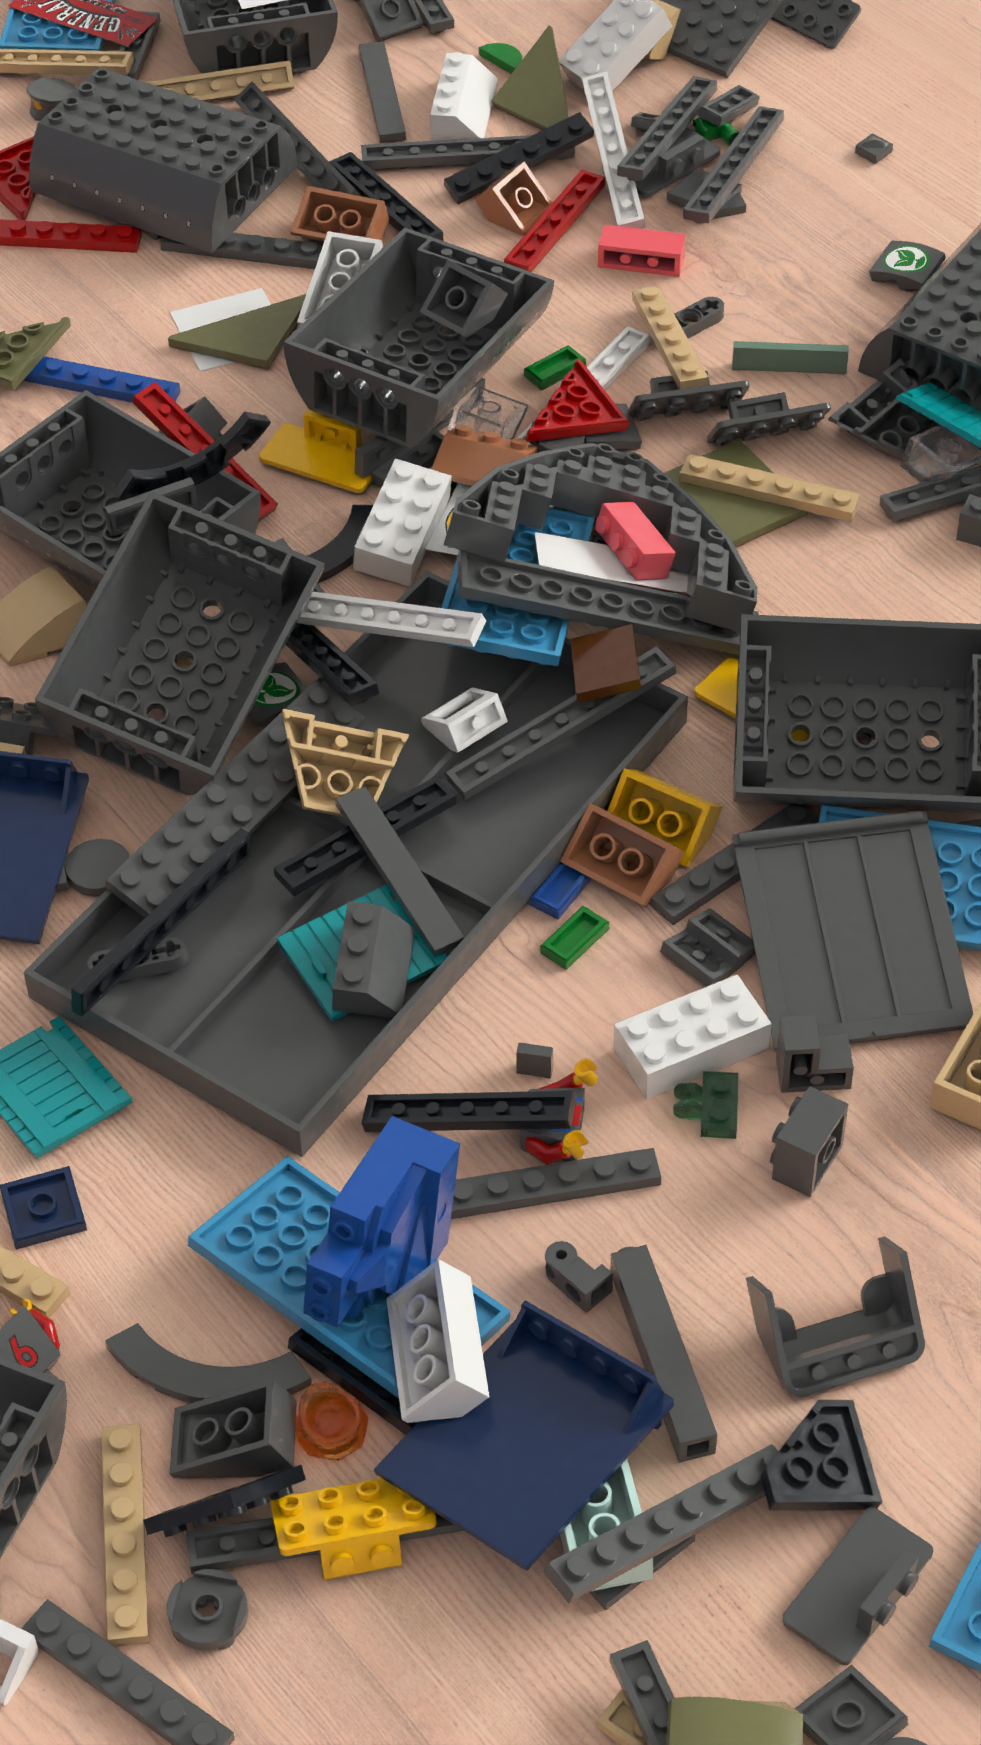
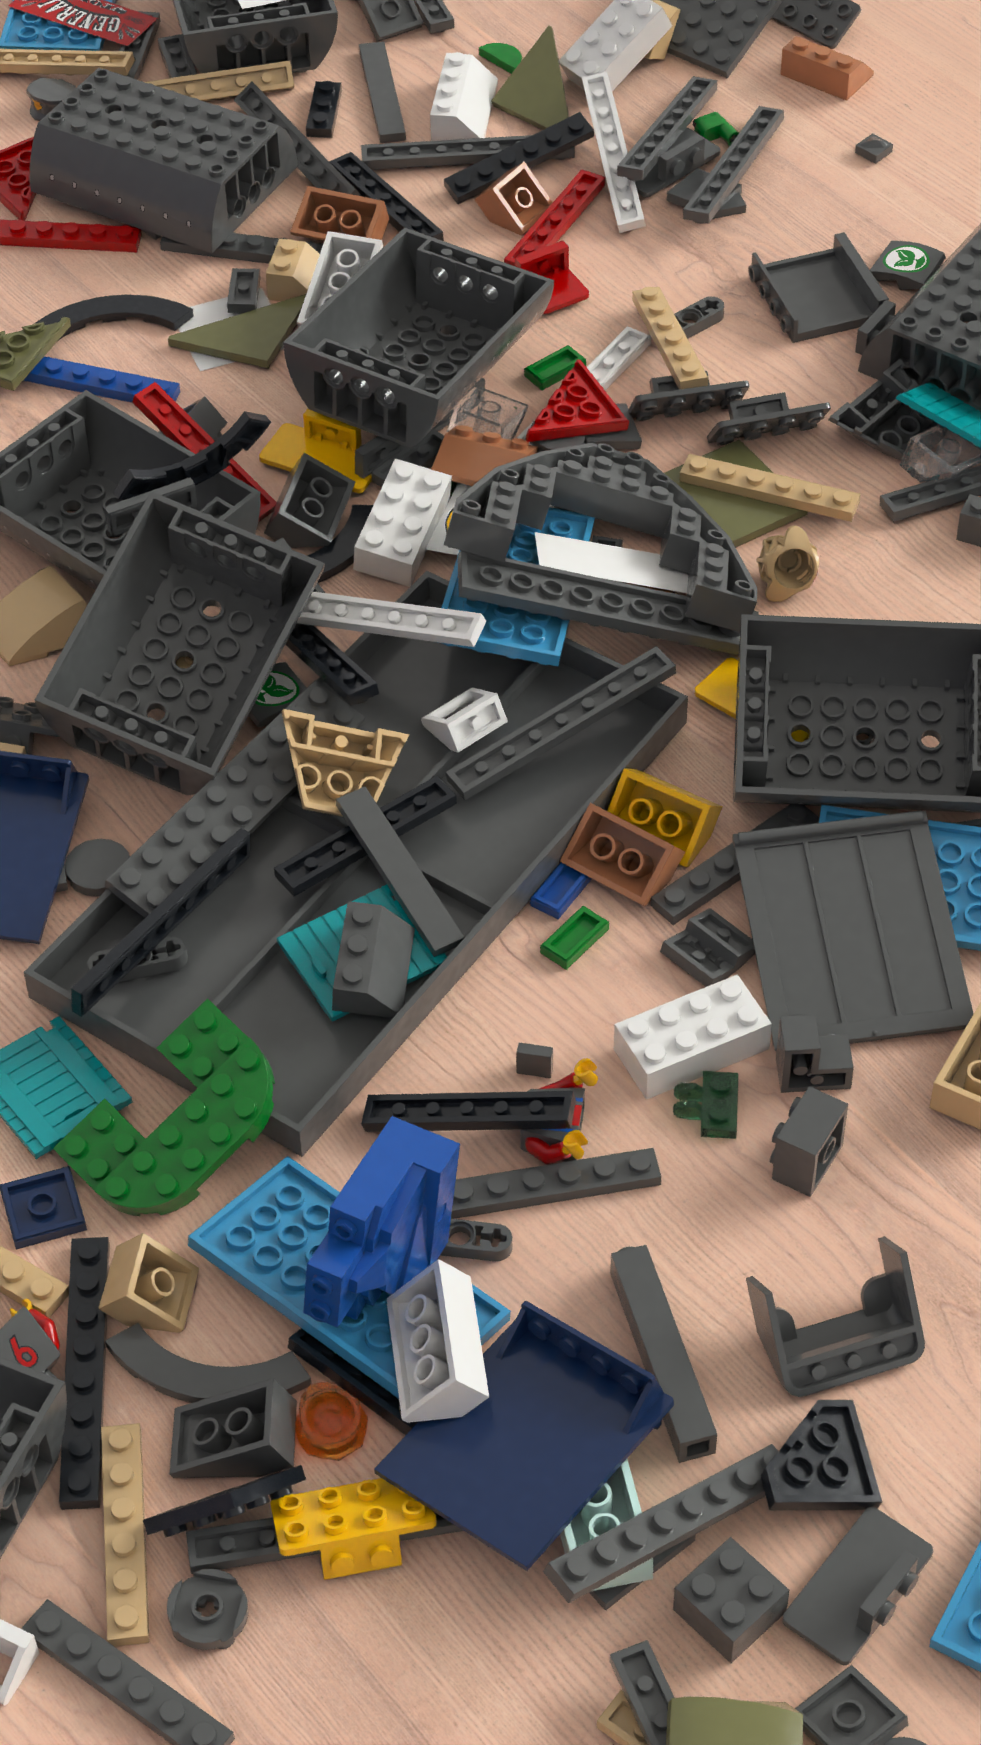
dark grey slope [420,260,508,338] -> none
dark grey leg [545,1241,613,1313] -> none
reddish brown tile [570,624,642,703] -> none
coral brick [595,502,676,580] -> none
coral brick [598,225,686,277] -> none
dark grey tile [631,112,660,132] -> none
dark grey tile [697,85,760,127] -> none
sand green tile [732,341,849,374] -> none
none -> black tile [34,295,194,340]
none -> green plate [53,998,275,1216]
none -> black plate [59,1237,110,1510]
none -> tan slope [99,1233,199,1333]
none -> dark grey plate [158,34,197,78]
none -> dark grey plate [227,268,261,314]
none -> dark grey slope [264,453,356,548]
none -> tan slope [266,239,320,301]
none -> black plate [306,81,342,138]
none -> dark grey beam [440,1219,513,1262]
none -> red bracket [515,241,589,314]
none -> dark grey brick [673,1537,789,1663]
none -> dark grey panel [748,232,889,343]
none -> tan piece [756,525,819,602]
none -> nougat slope [780,36,874,101]
none -> dark grey plate [855,300,896,355]

